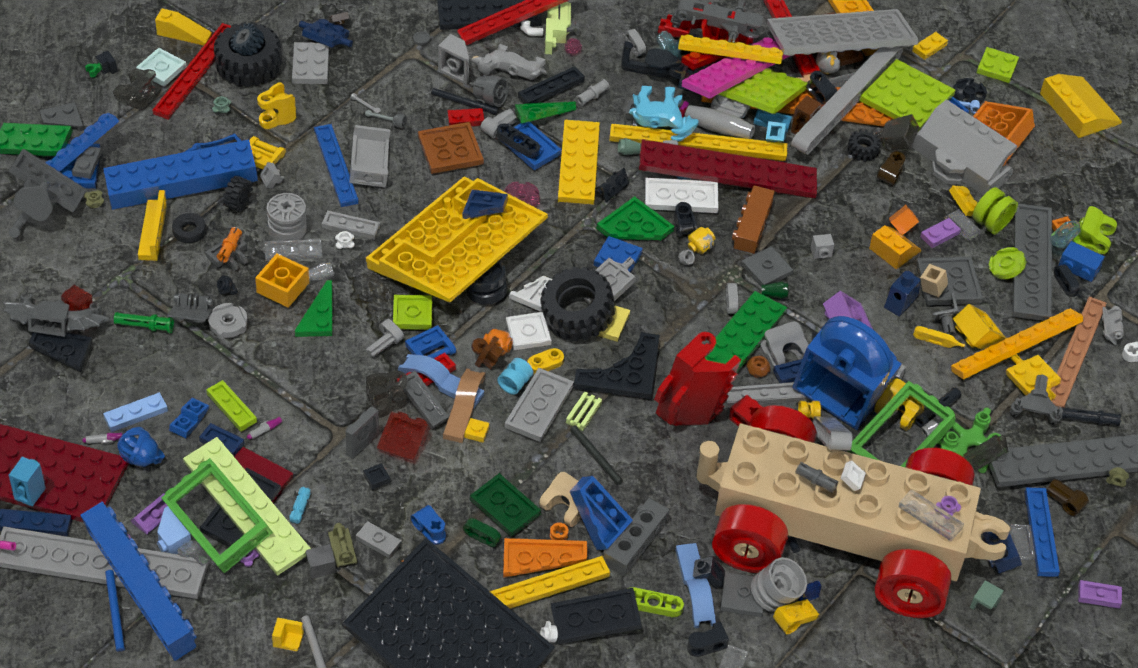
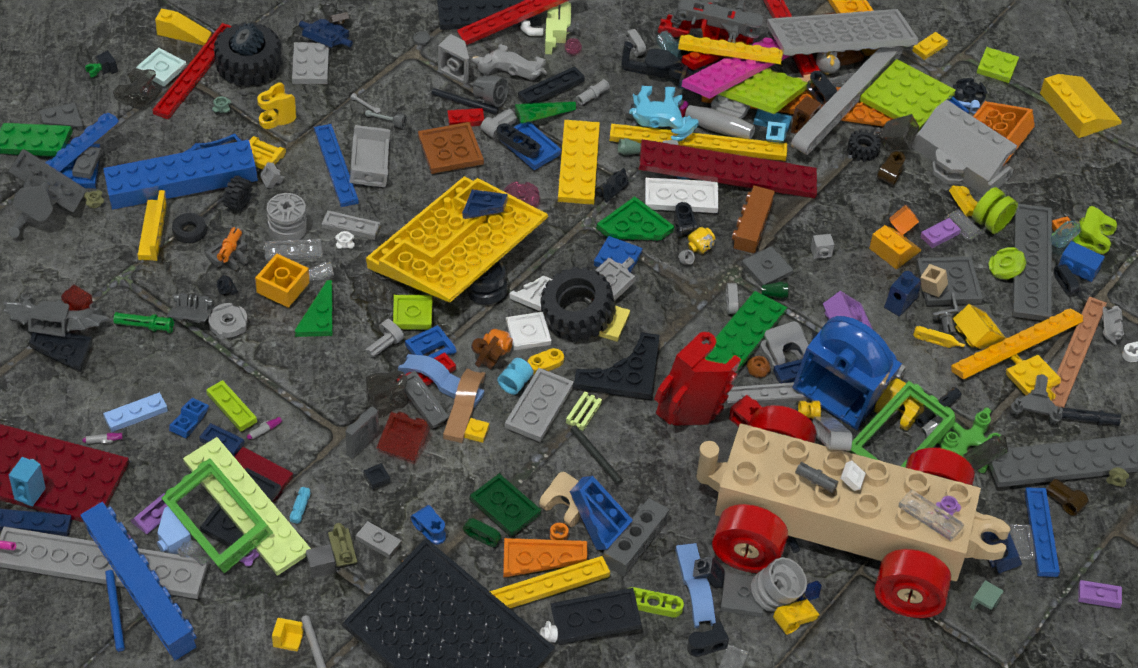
blue helmet [117,427,165,467] -> none

